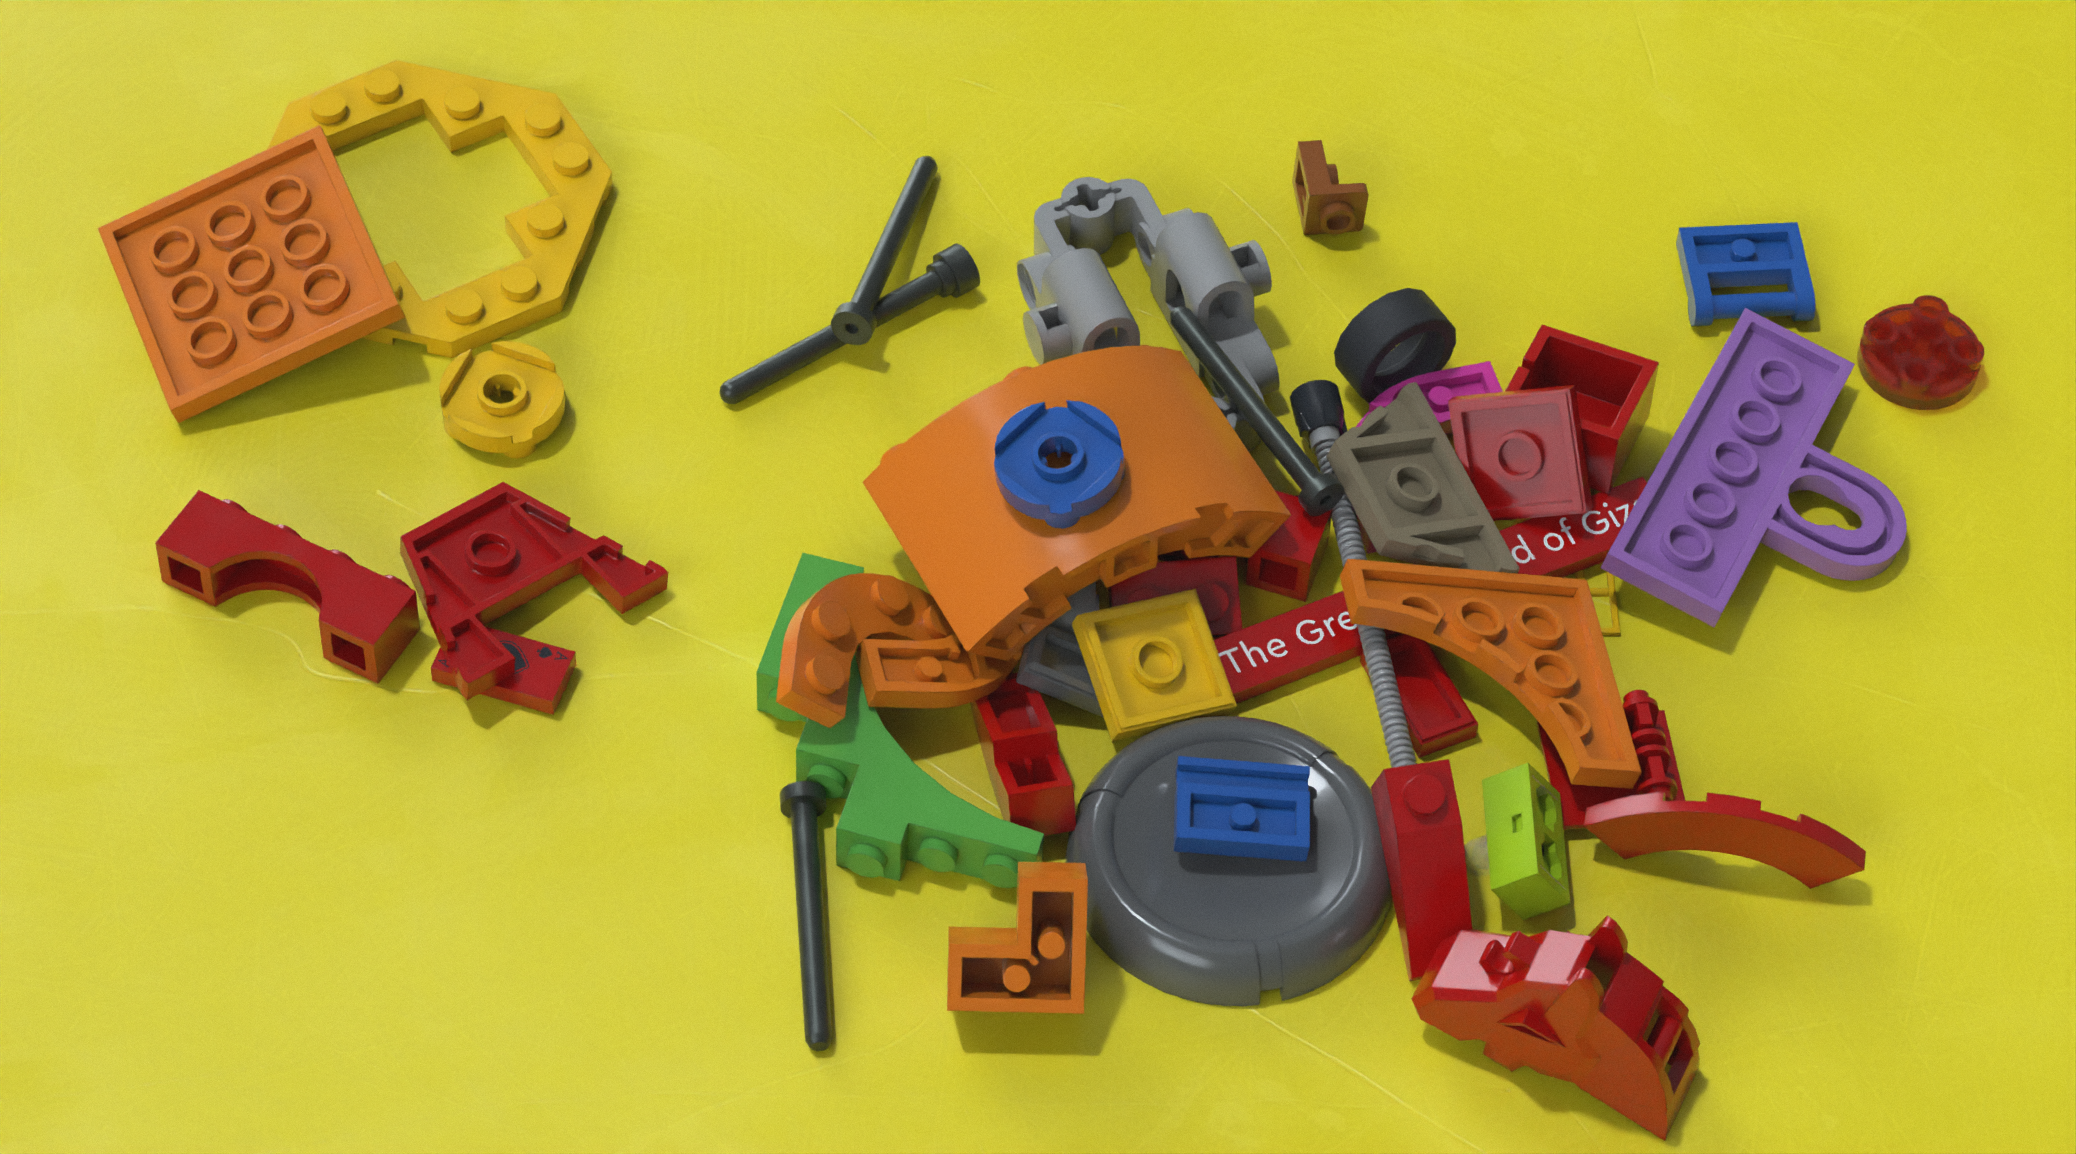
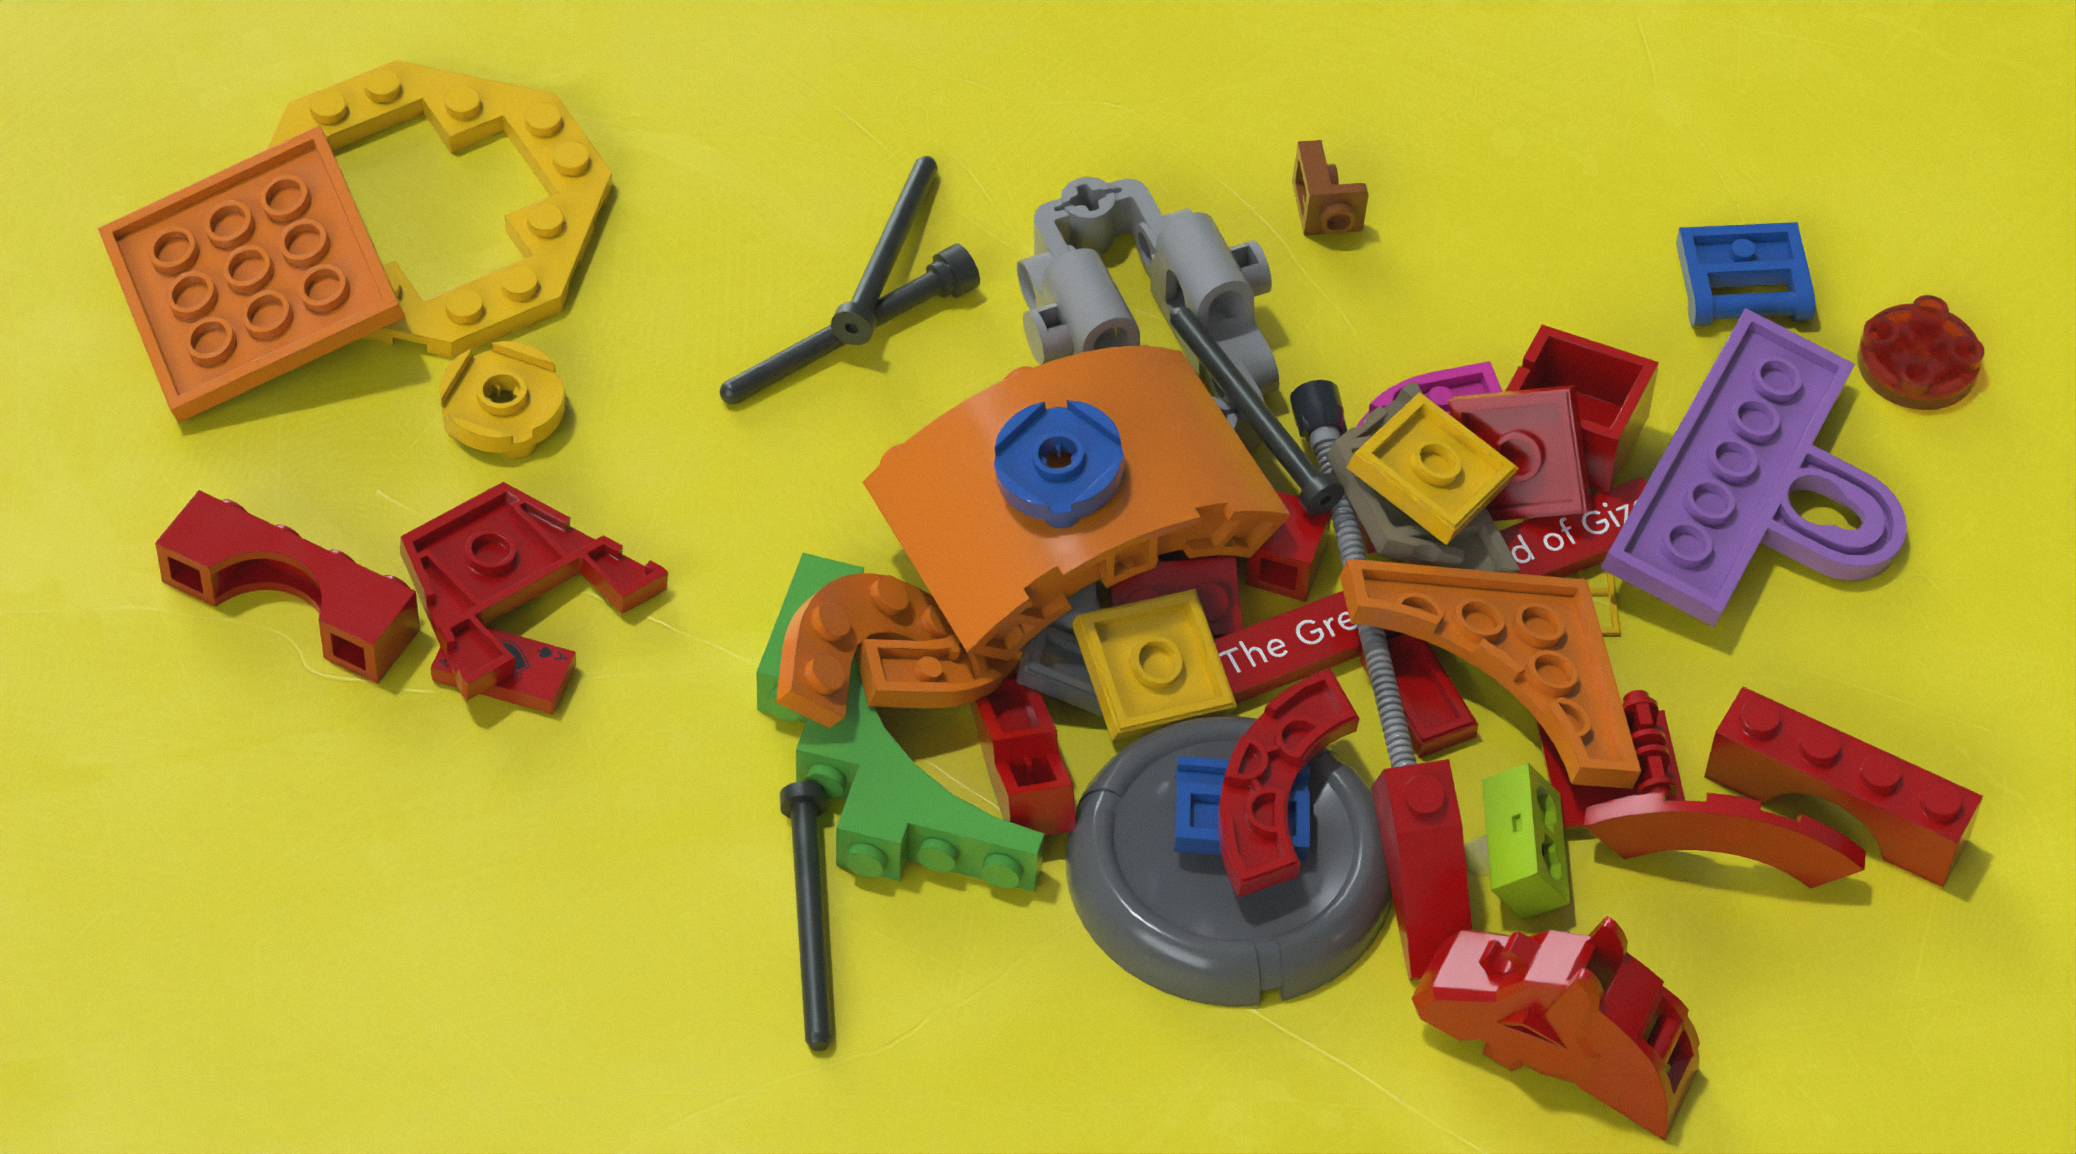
orange brick [947,862,1088,1014] -> none
black tyre [1334,288,1456,404] -> none
none -> red tile [1218,668,1360,898]
none -> yellow plate [1346,392,1519,545]
none -> red arch [1704,686,1983,887]

